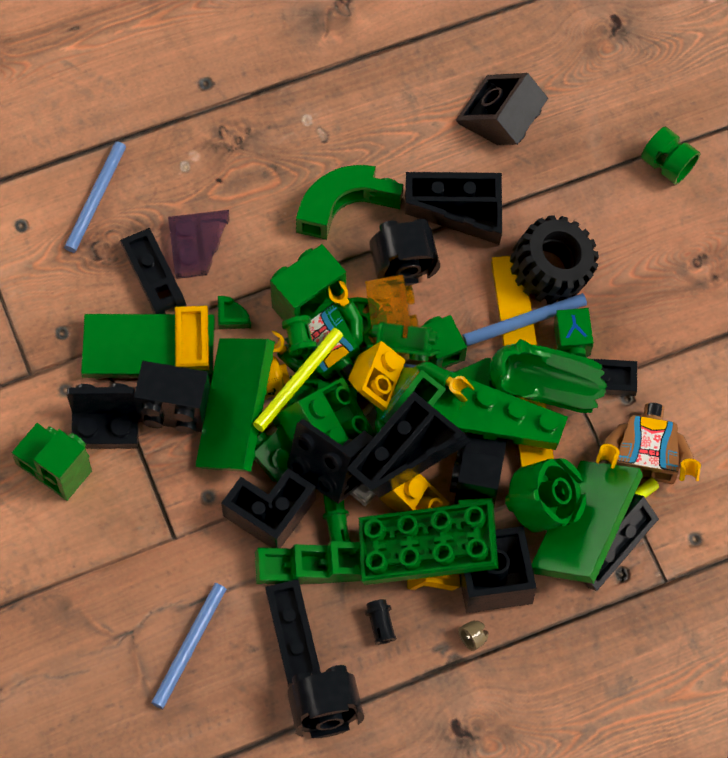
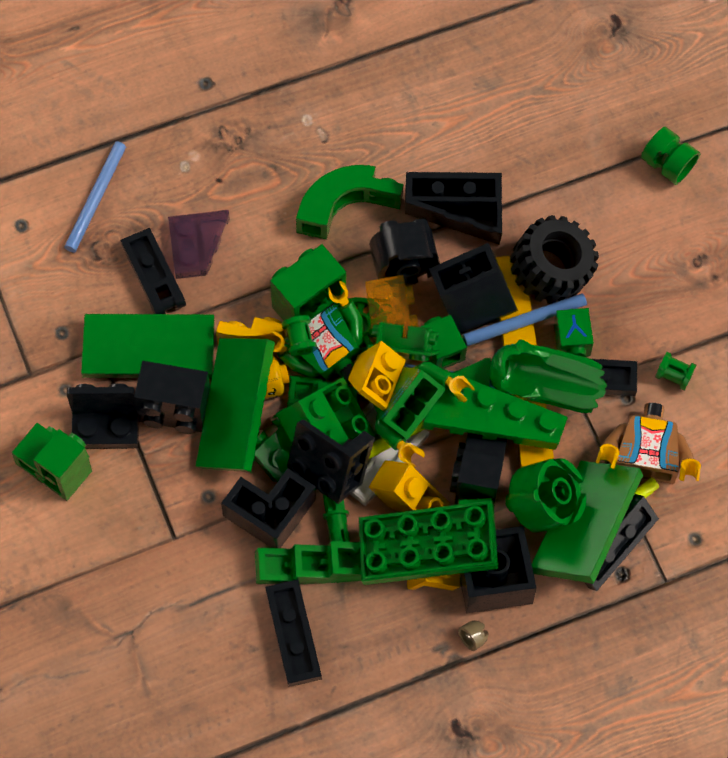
medium blue bar [151,583,227,709] -> none
yellow tile [175,306,209,370] -> none
green tile [218,296,251,329] -> none
neon yellow bar [253,328,343,432] -> none
black brick [287,665,364,738] -> none
black wedge [347,392,471,498] -> none
black pin [365,599,397,645] -> none
black slope [456,73,548,145] -> none
none -> yellow slope [216,317,287,346]
none -> black slope [429,243,518,335]
none -> green bush [655,352,697,391]

